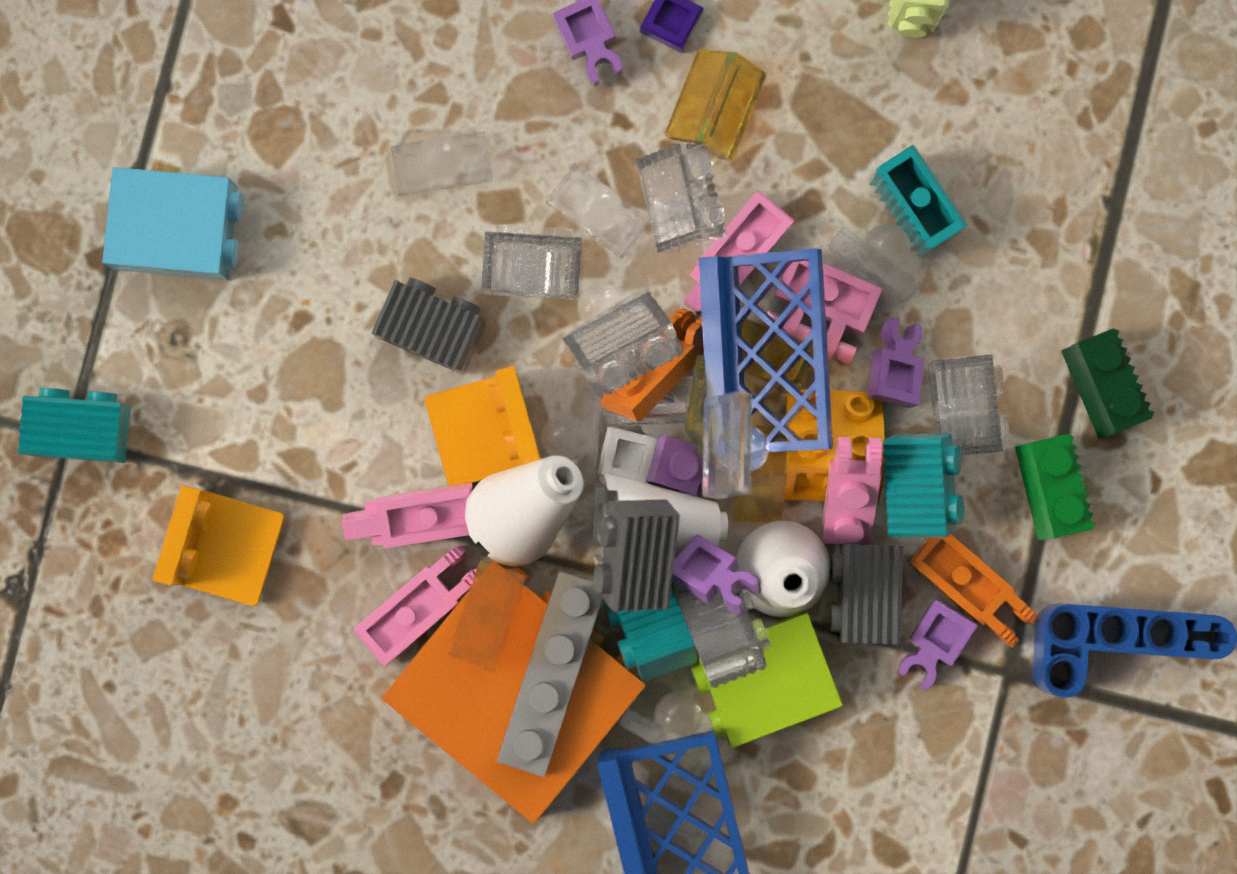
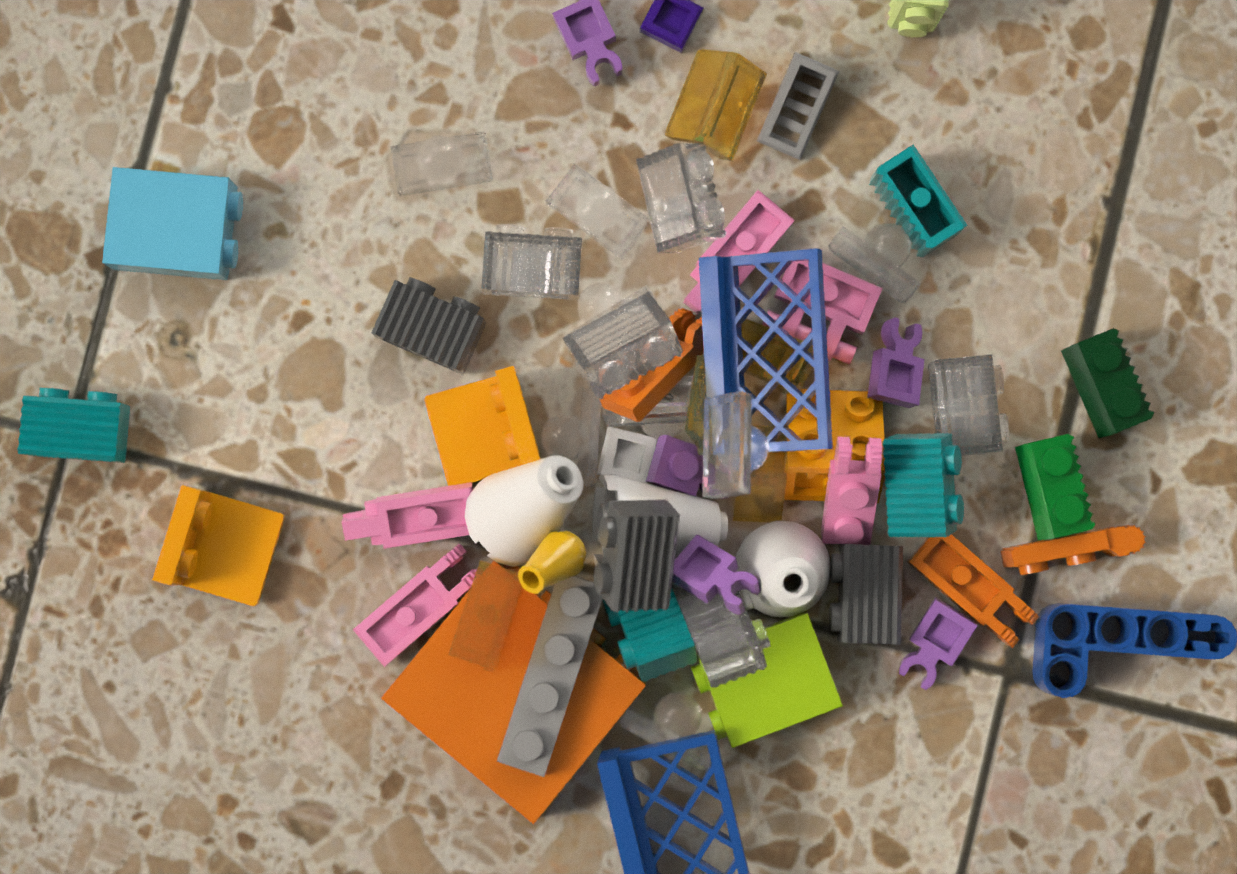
none -> yellow cone [518,531,586,594]
none -> light grey slope [757,52,840,160]
none -> orange hinge [1000,525,1146,575]

